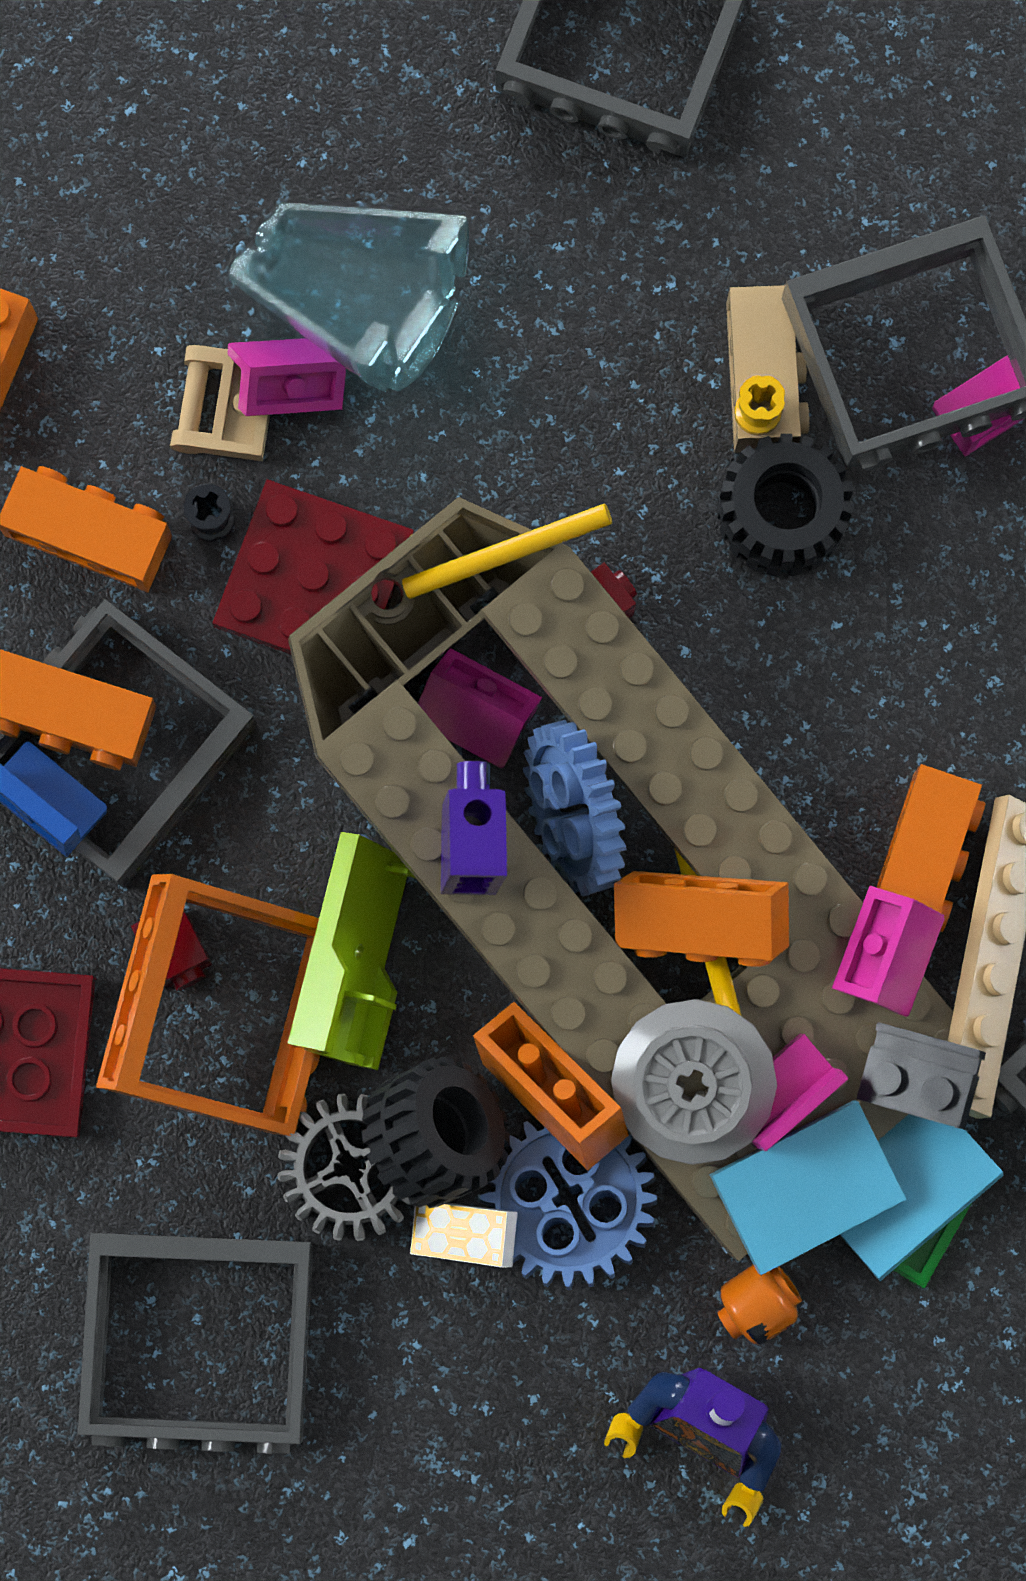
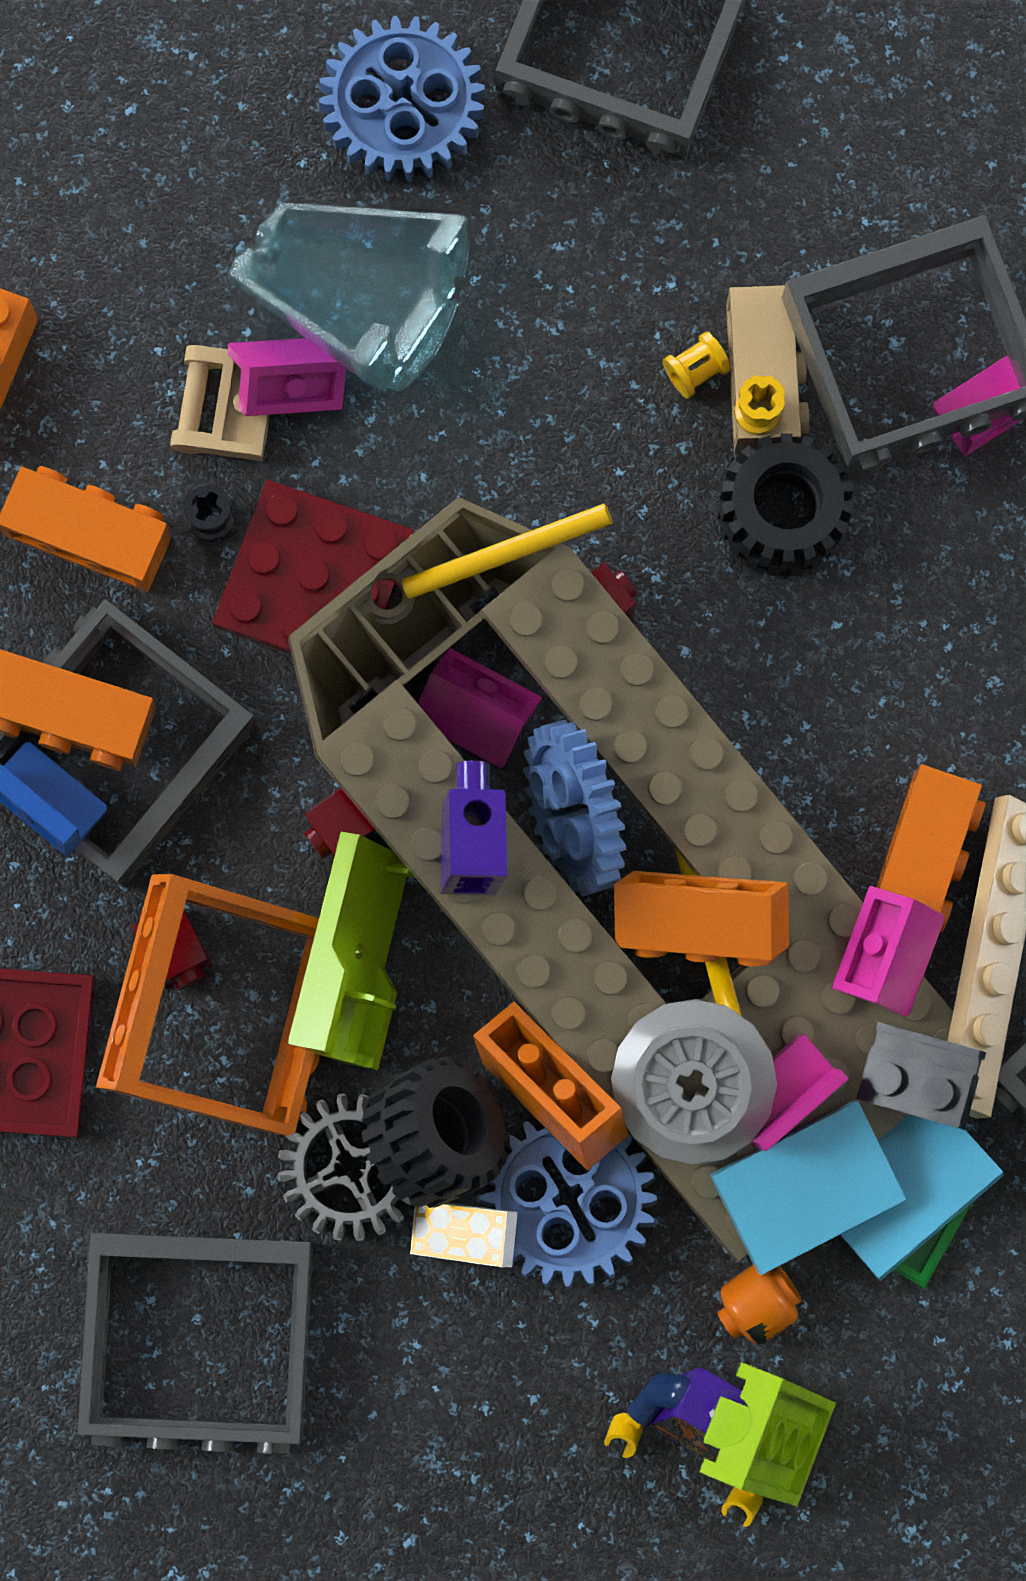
none -> dark red brick [304,788,380,859]
none -> medium blue gear [319,16,485,182]
none -> yellow bush [662,332,731,399]
none -> lime piece [700,1362,836,1506]

